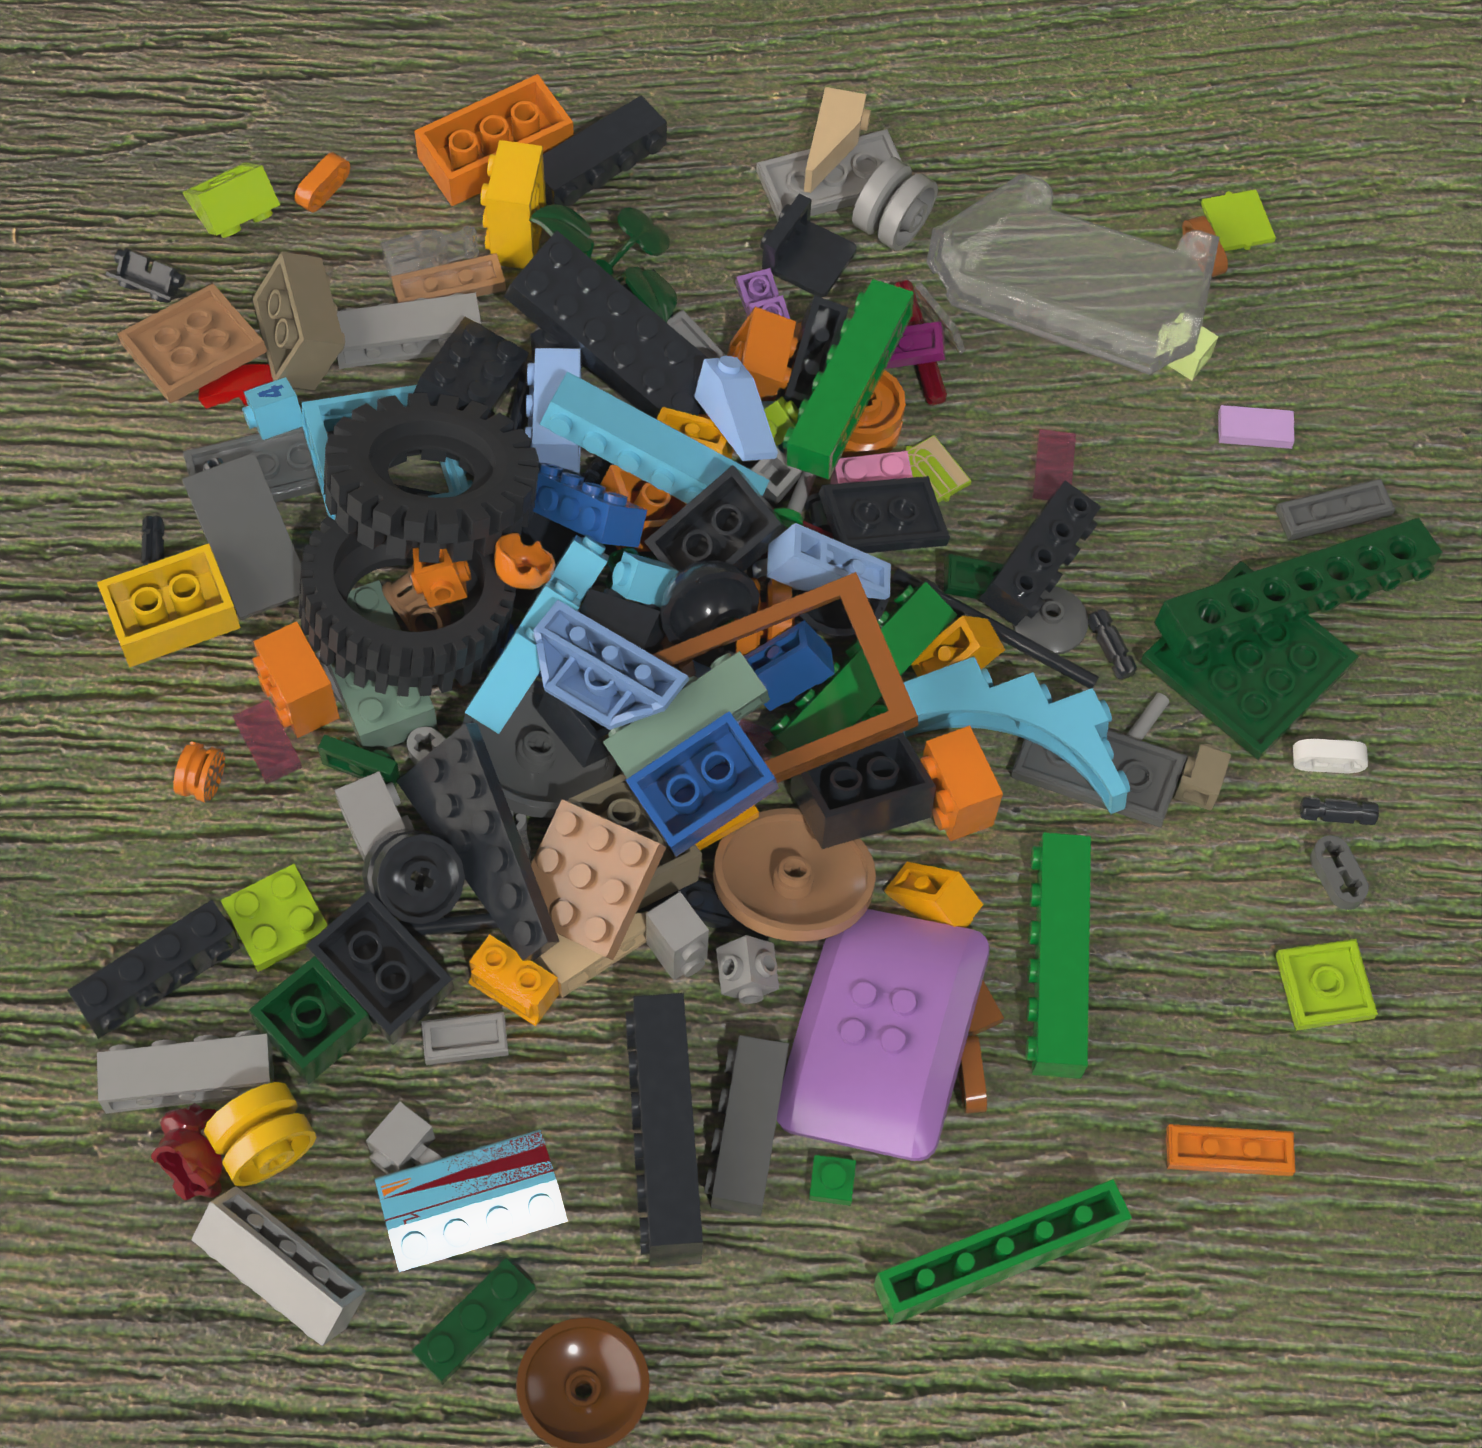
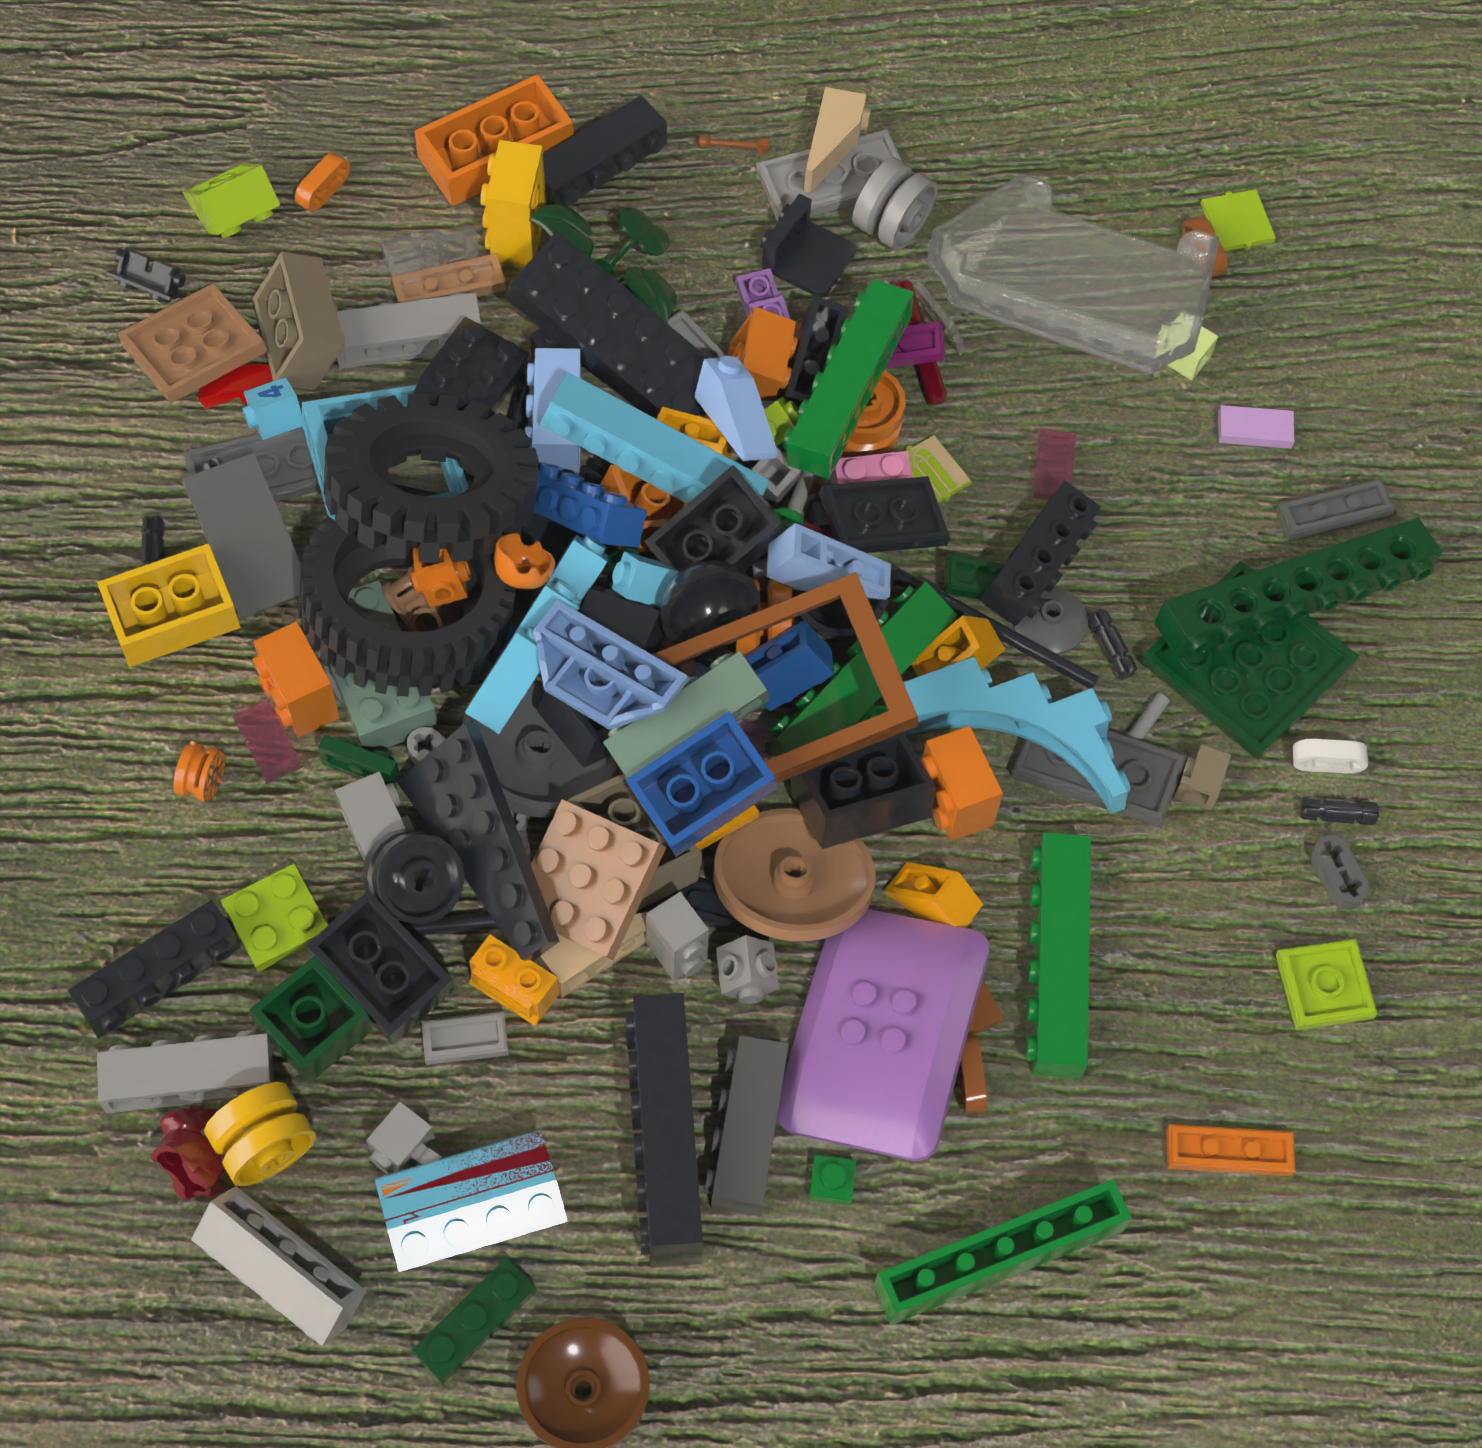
none -> dark orange hinge [697,135,770,154]

